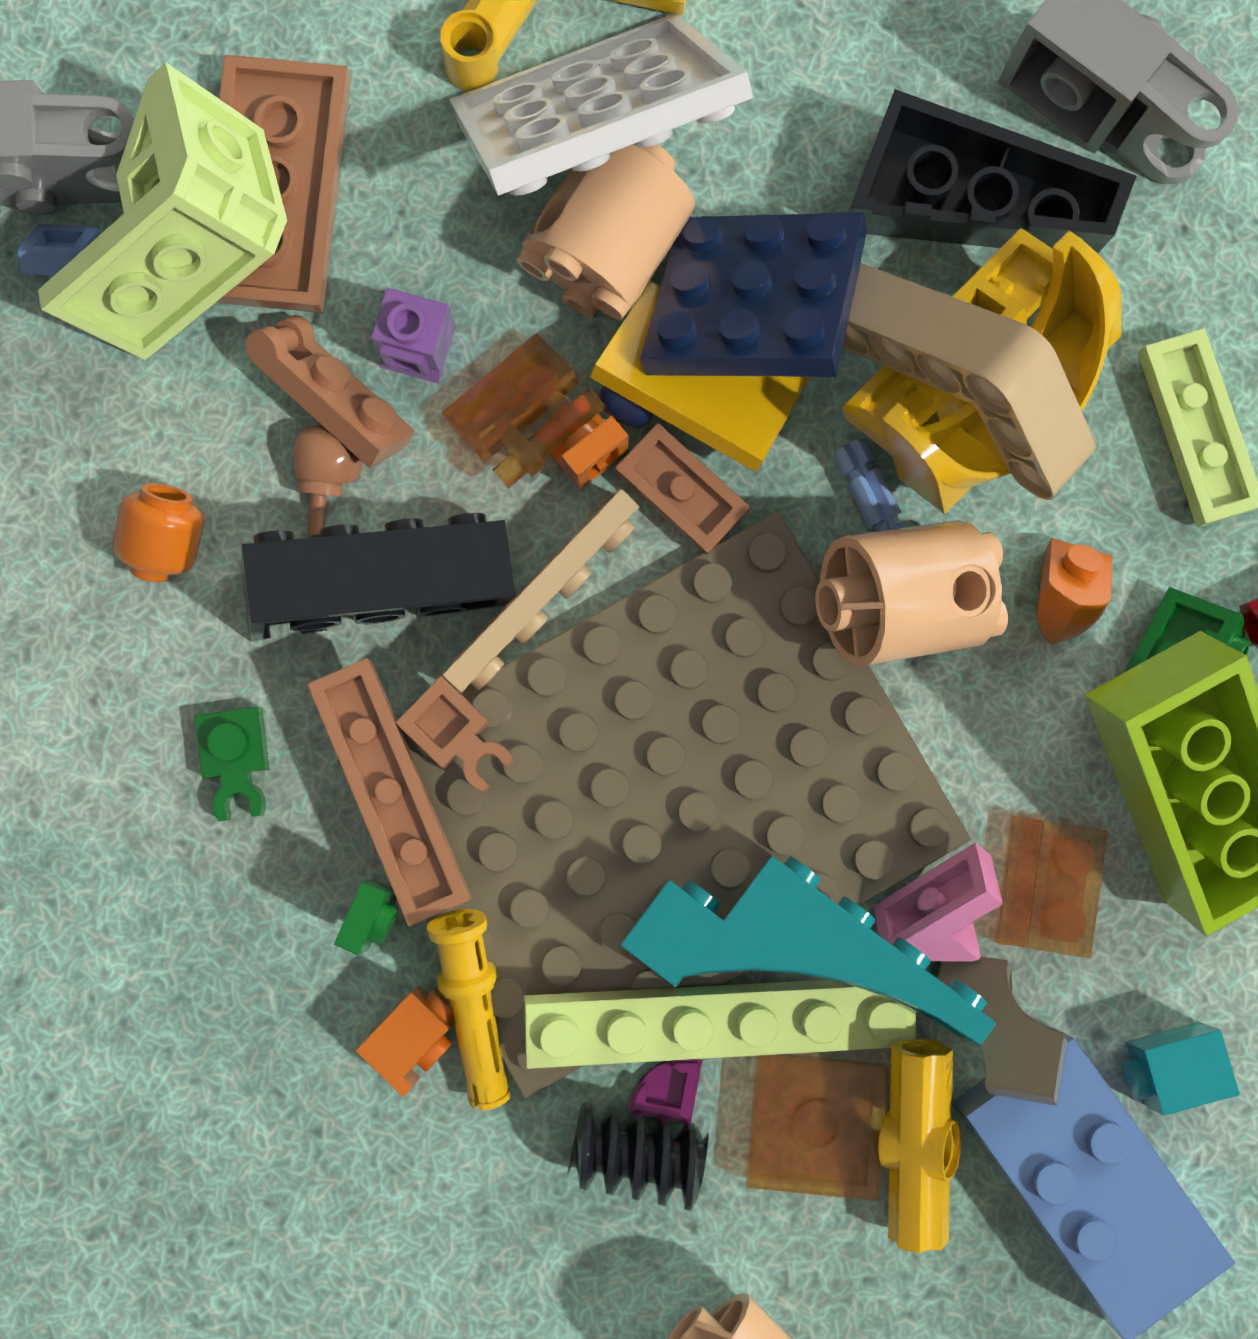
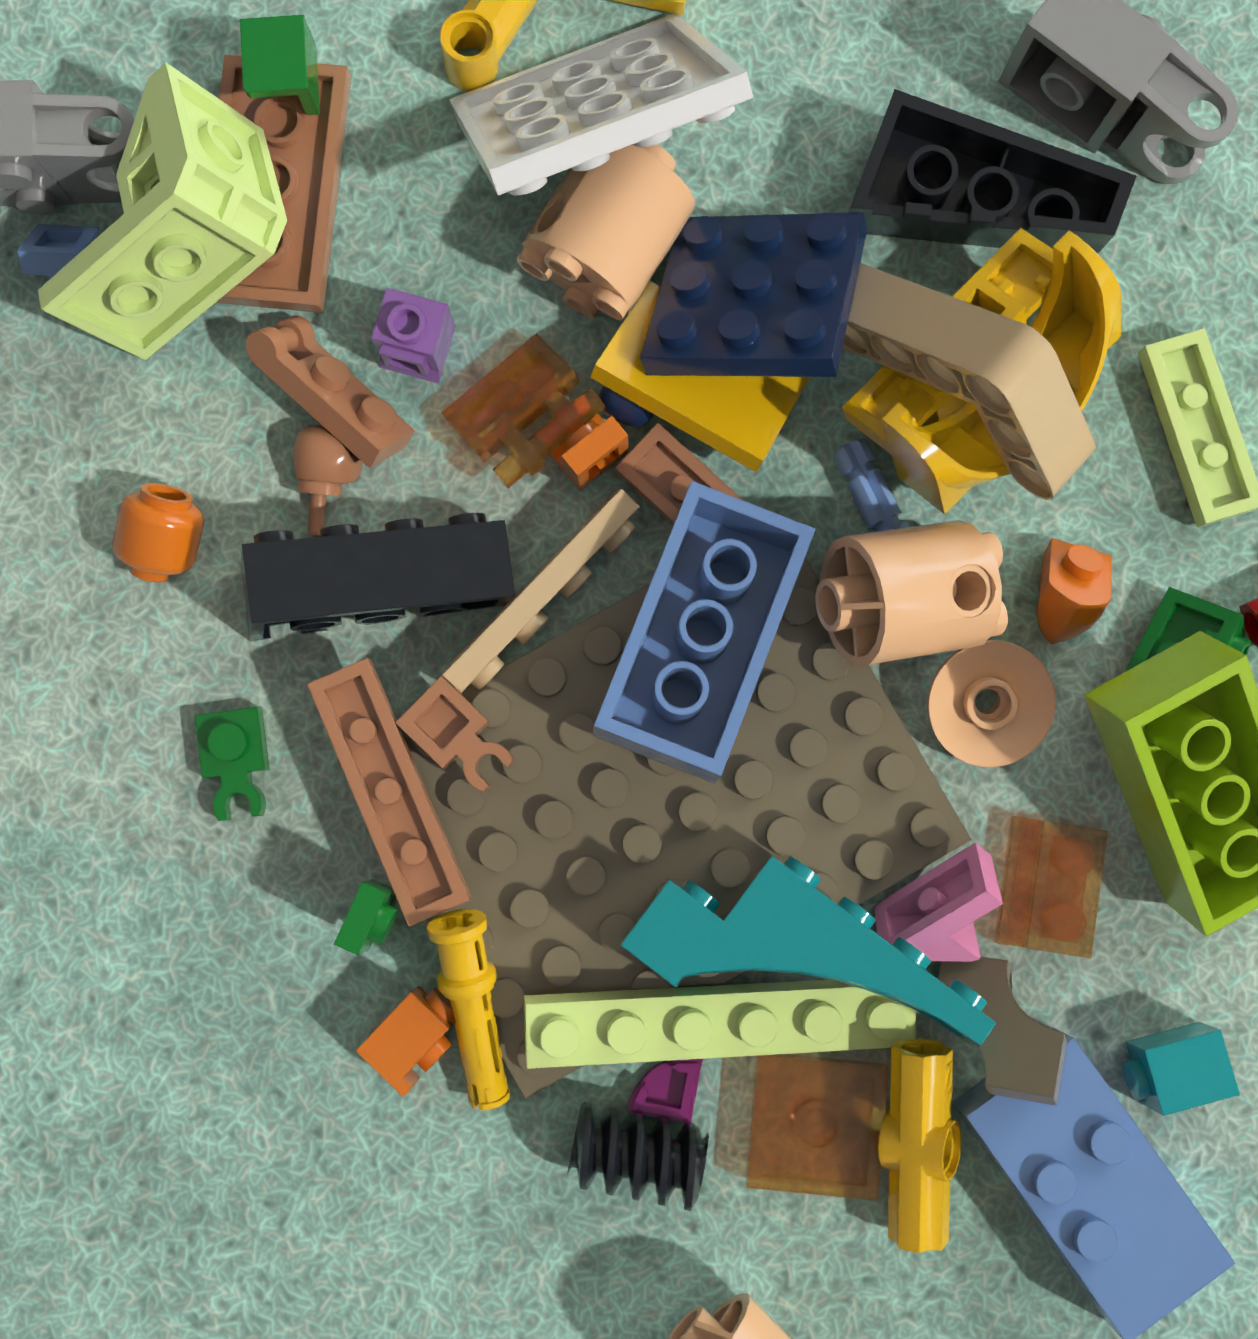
none -> green panel [240,15,320,115]
none -> medium blue brick [593,481,816,784]
none -> light nougat dish [927,640,1056,767]

